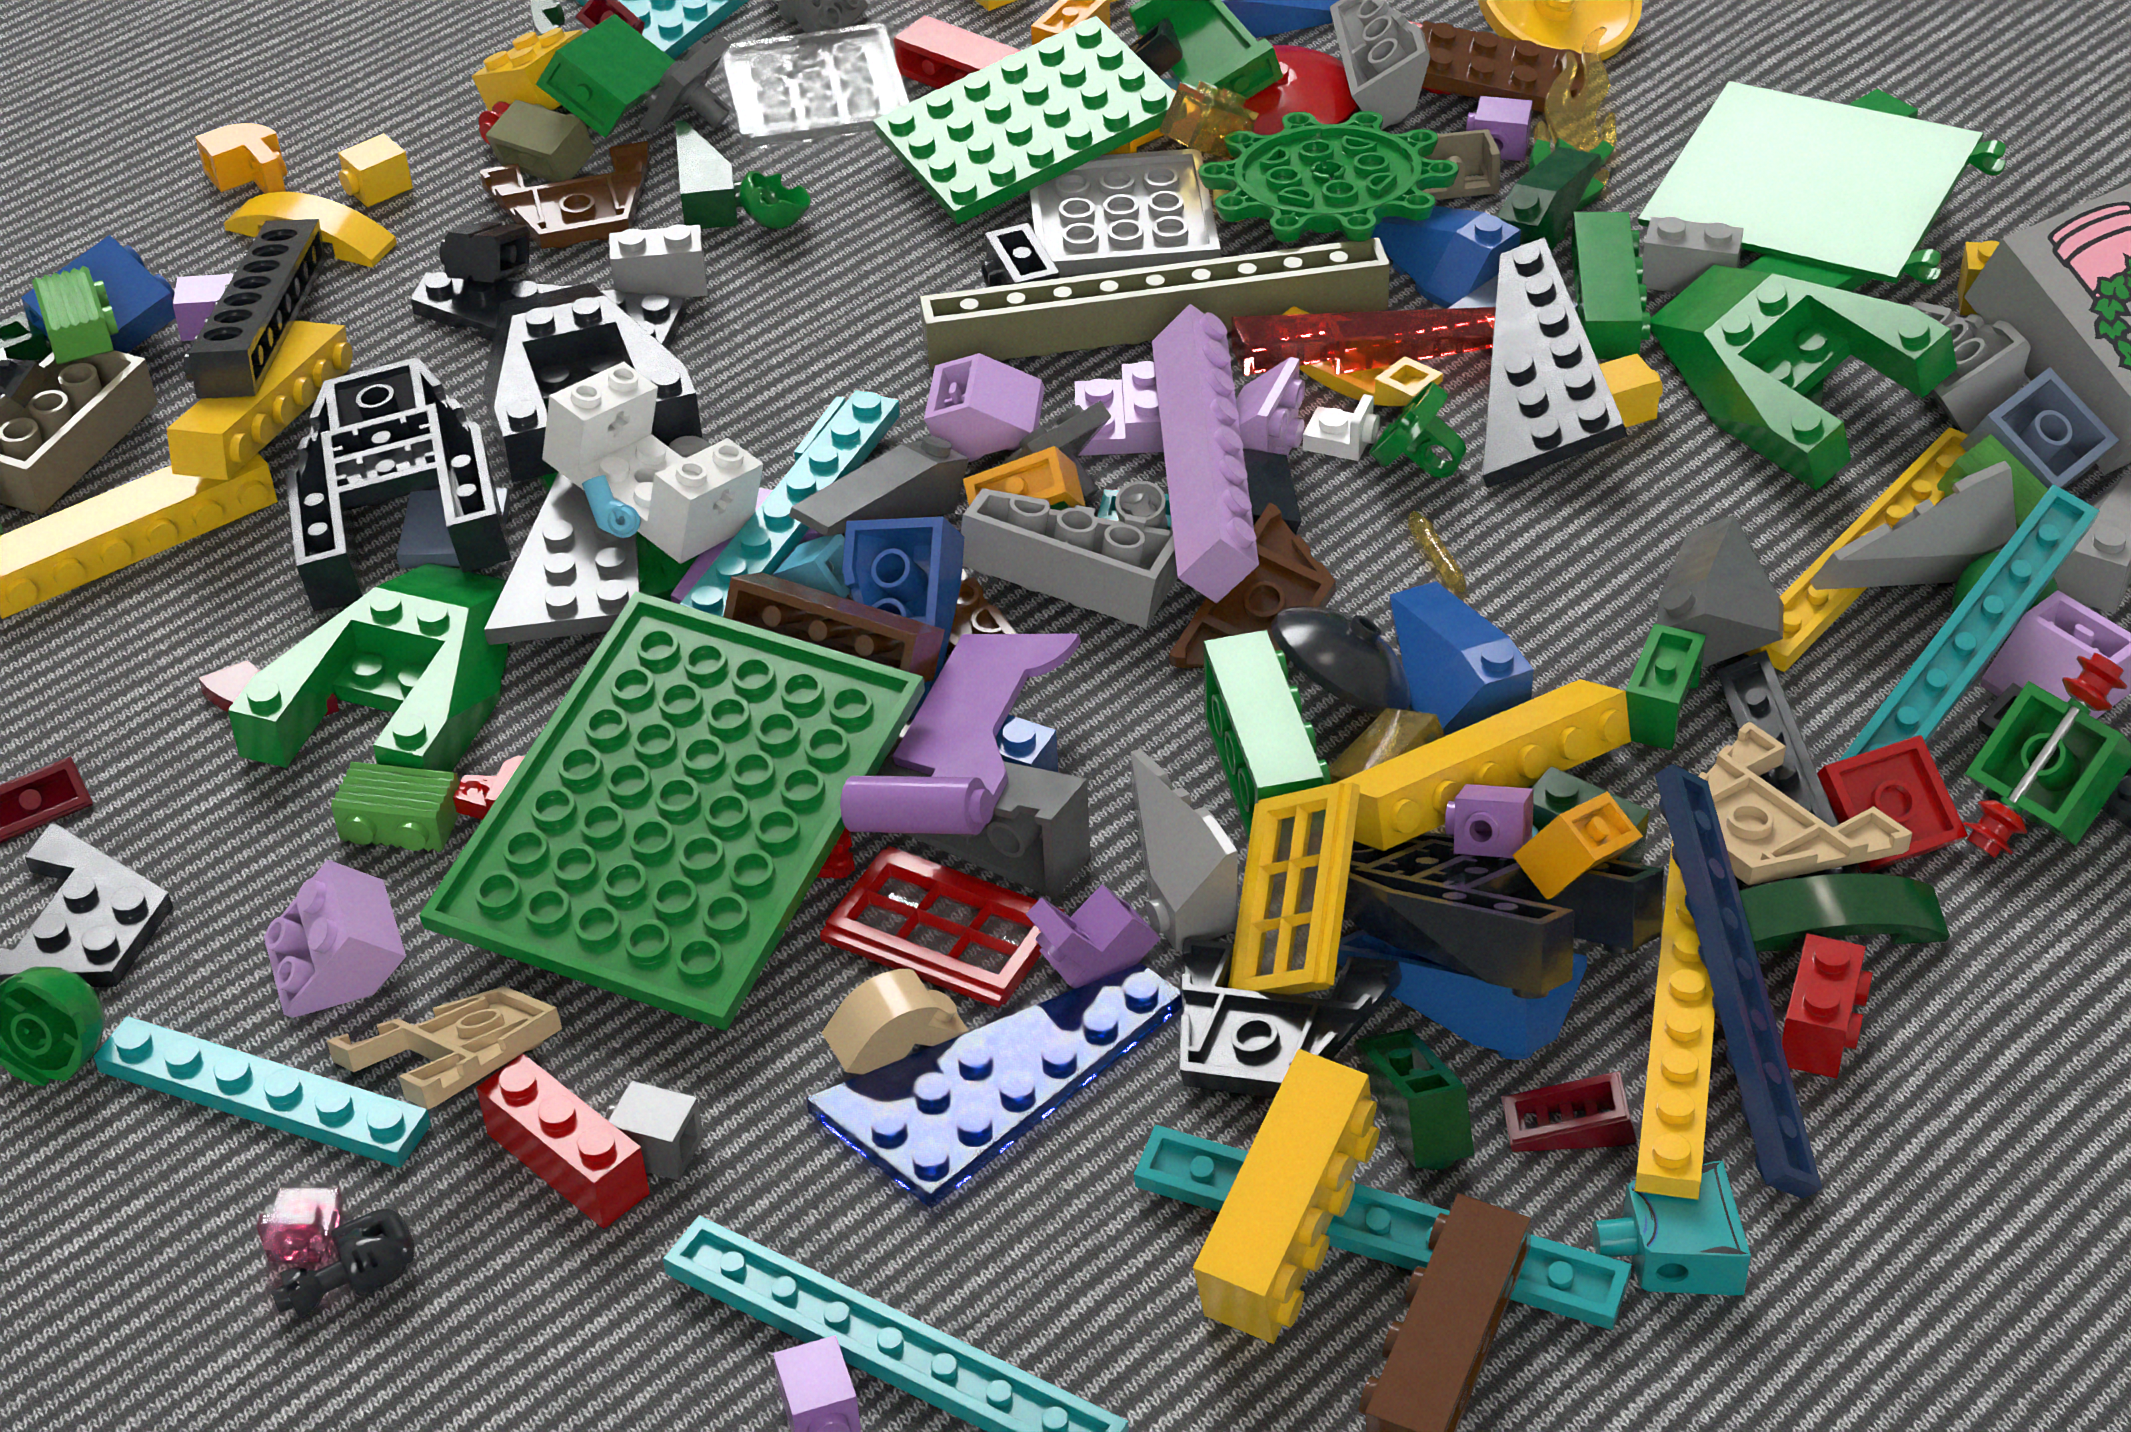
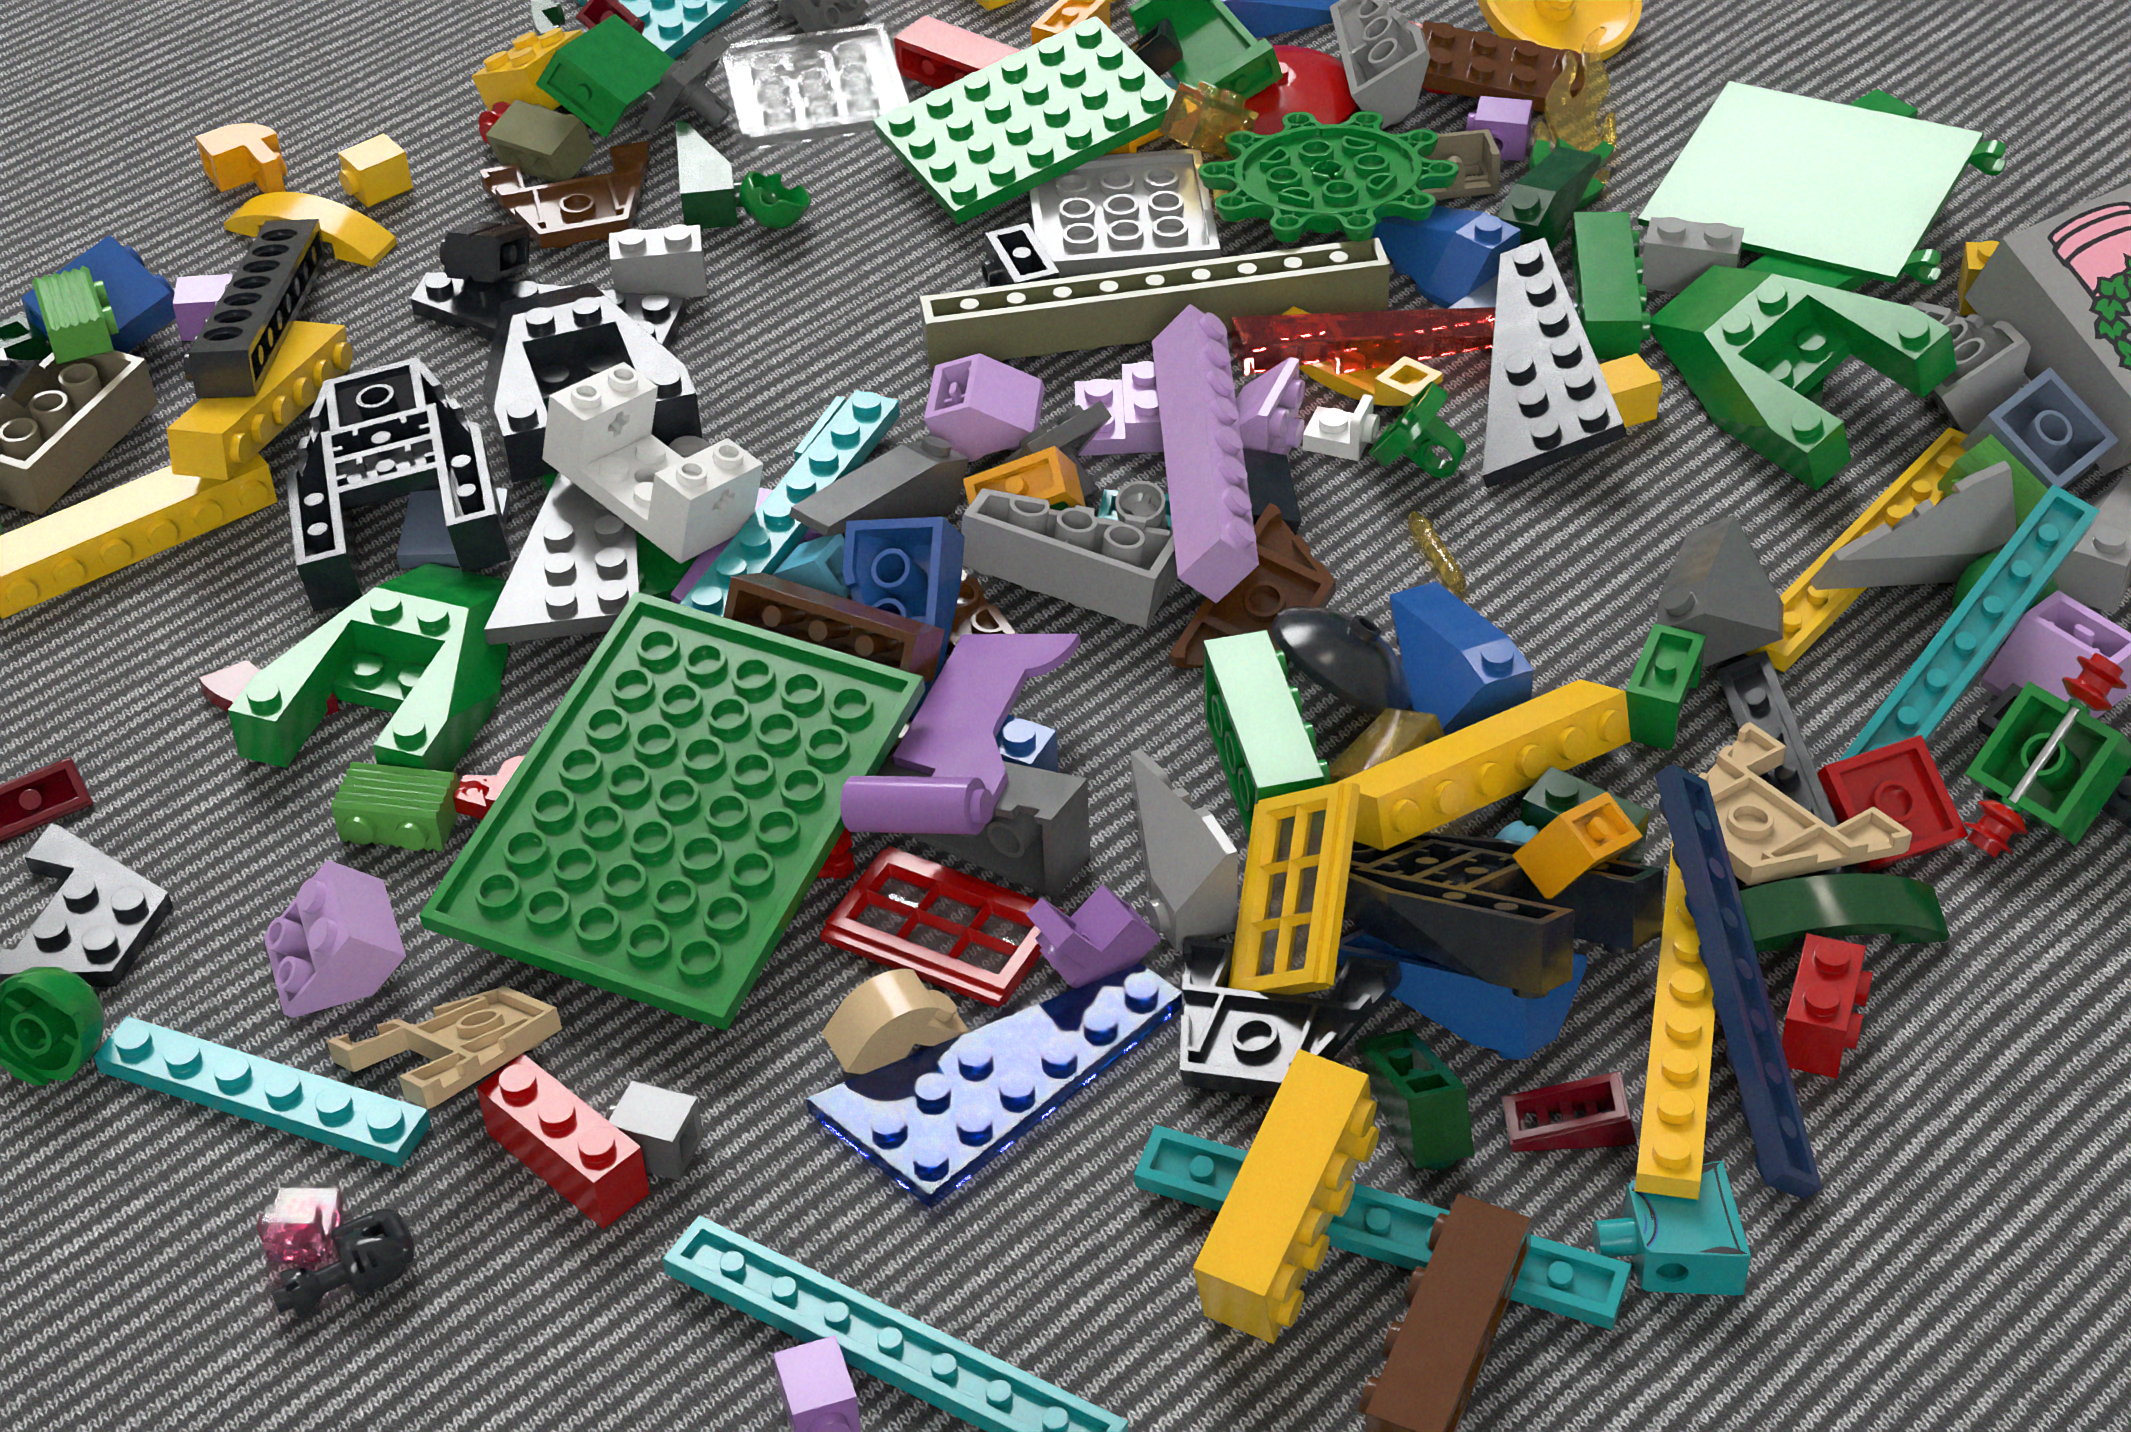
medium azure arm [582,475,640,538] -> none
medium lavender brick [1445,784,1534,858] -> none

